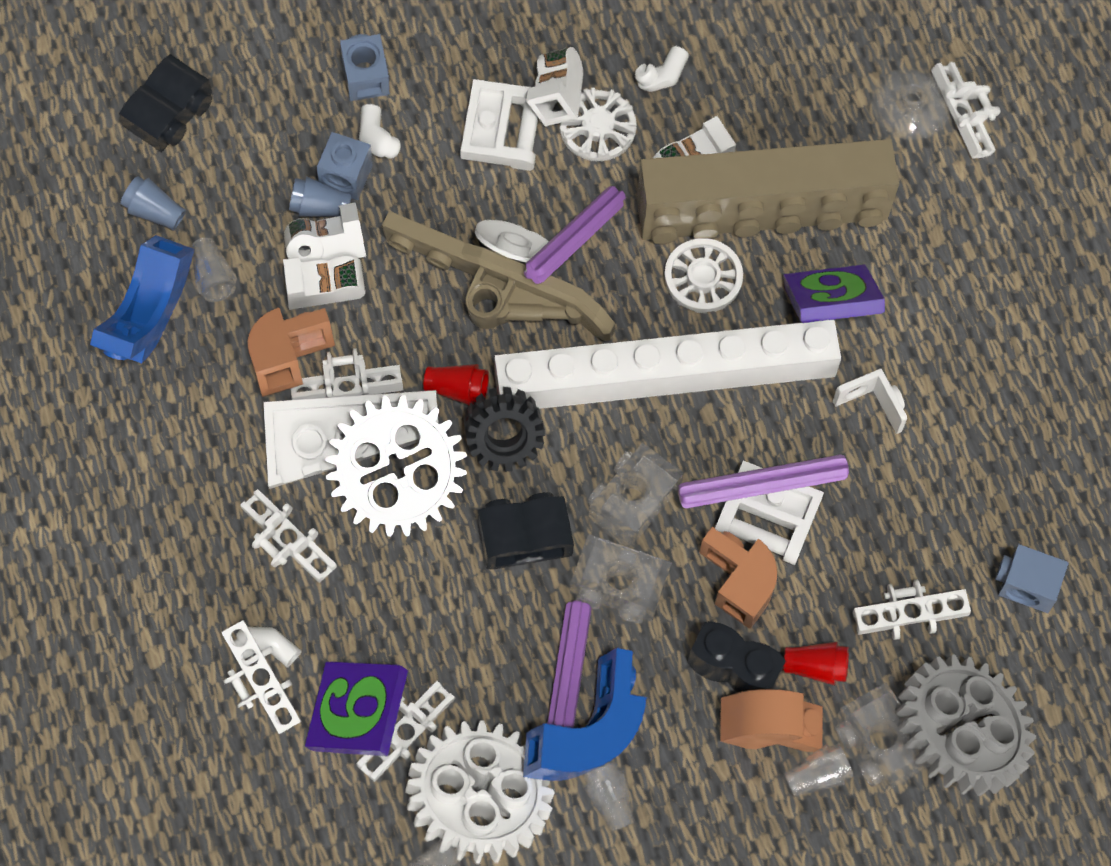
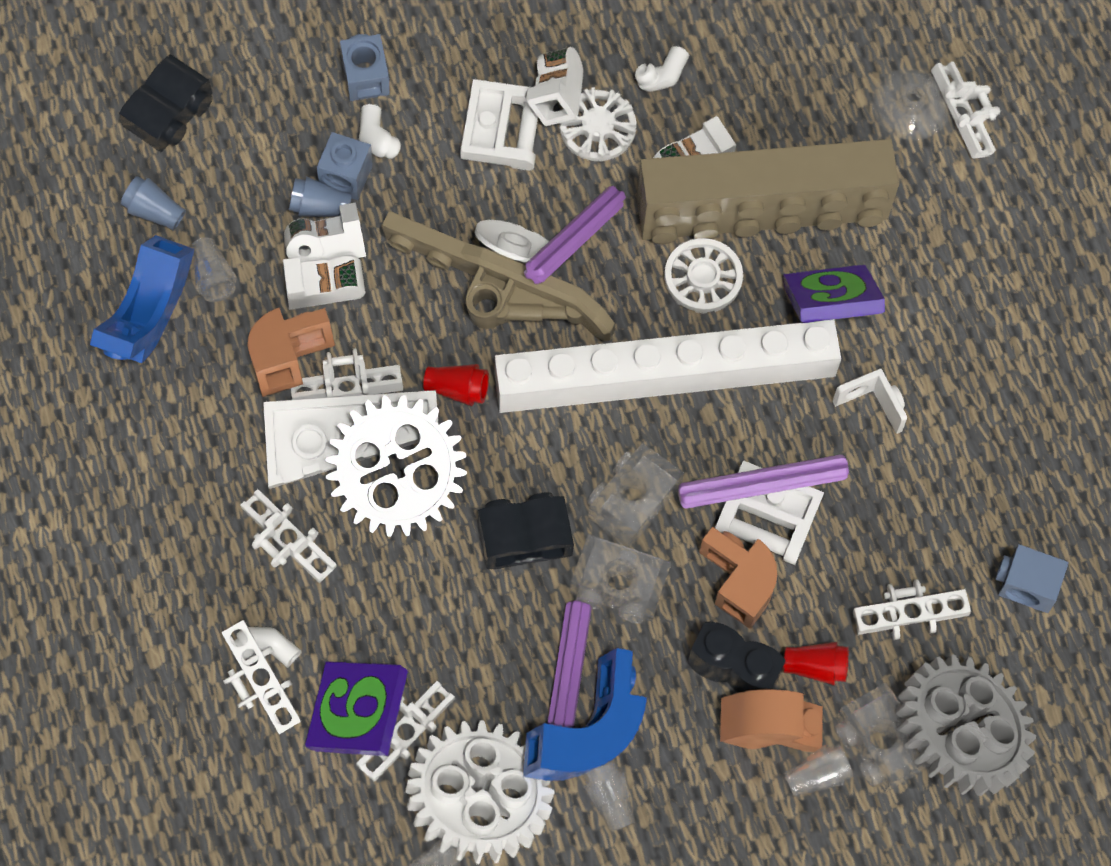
black tyre [464,387,545,472] -> none

